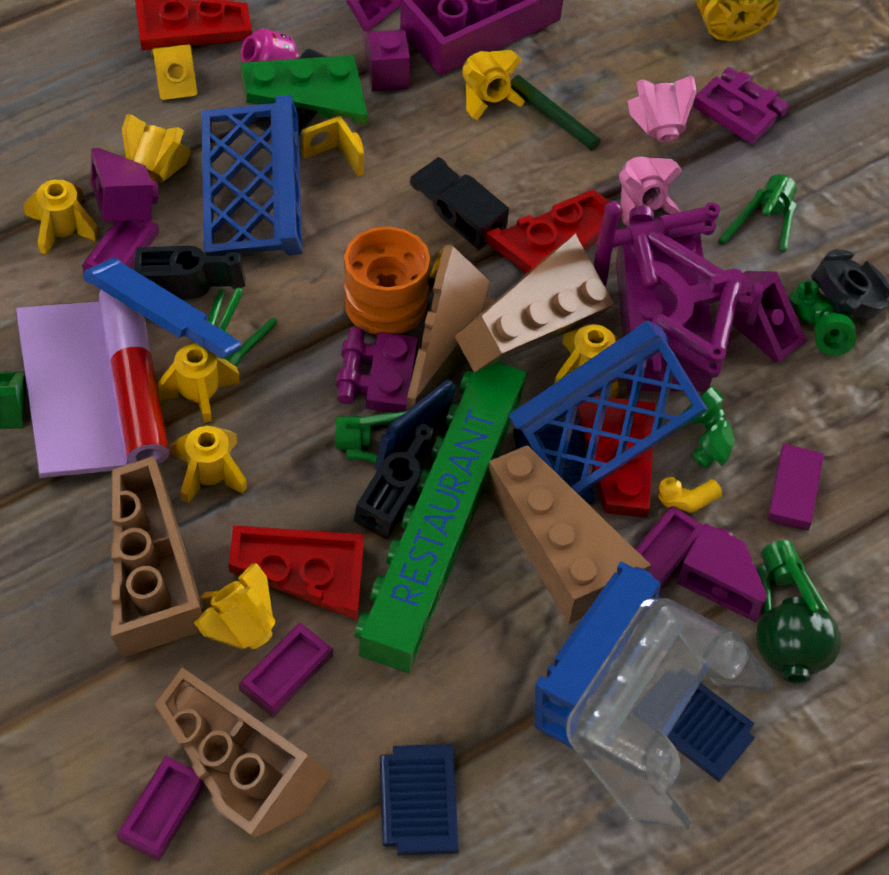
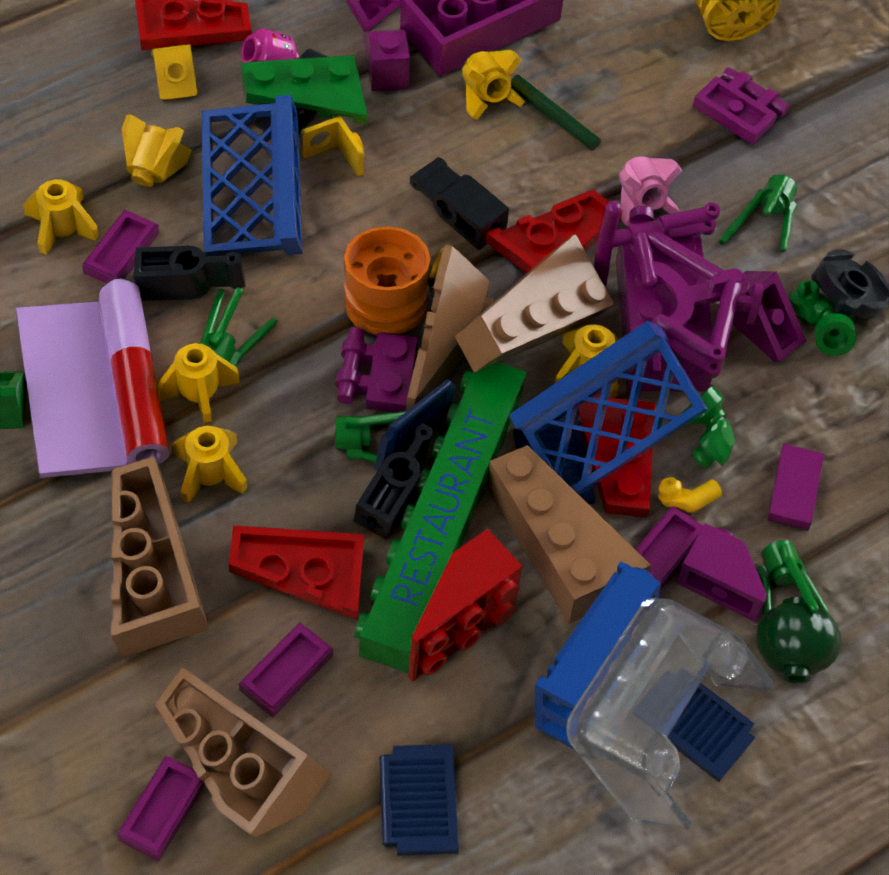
blue piece [83,257,241,358] -> none
magenta slope [90,148,158,222] -> none
yellow brick [194,563,275,649] -> none
bright pink brick [628,75,697,143] -> none
none -> red slope [408,529,522,682]

